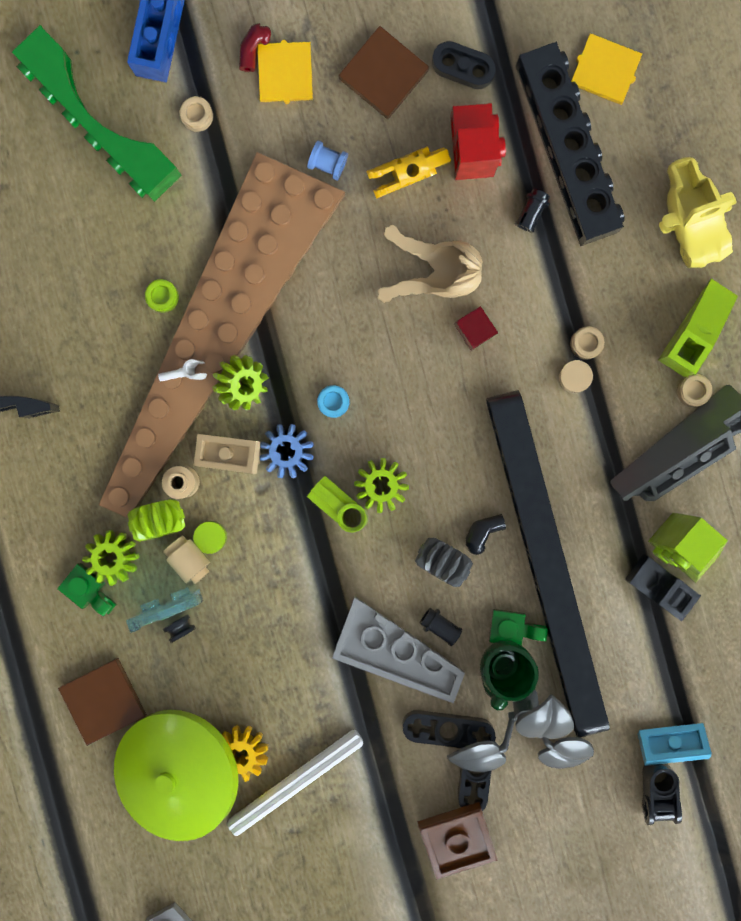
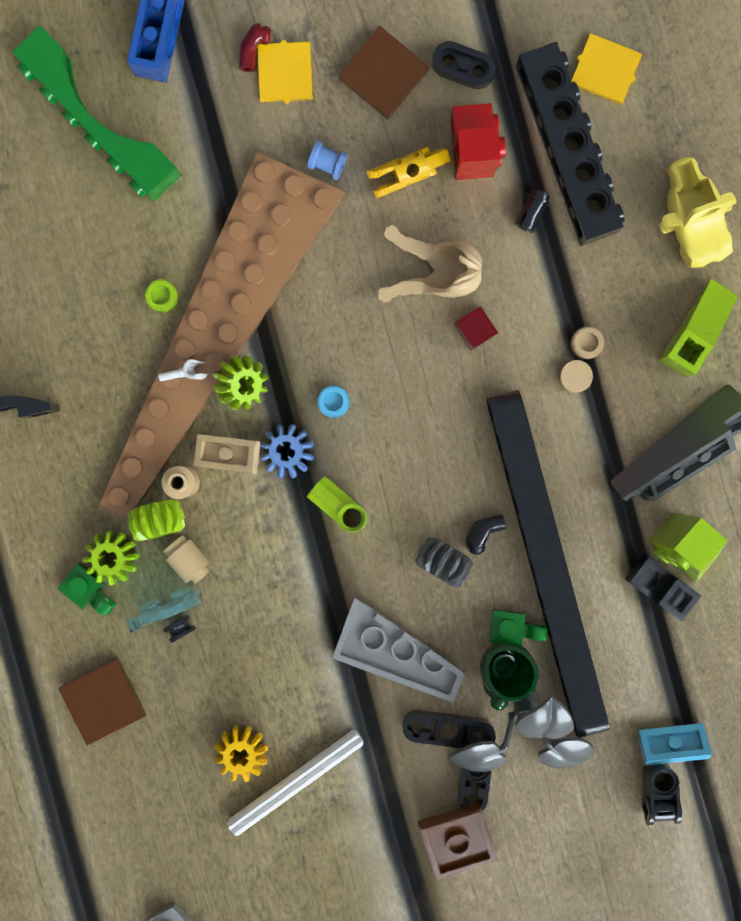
lime dish [114,710,238,841] -> none
tan tile [179,96,213,132] -> none
lime tile [193,521,227,554] -> none
lime gear [354,458,409,513] -> none
black pin [420,608,463,646] -> none
tan tile [677,374,712,407] -> none

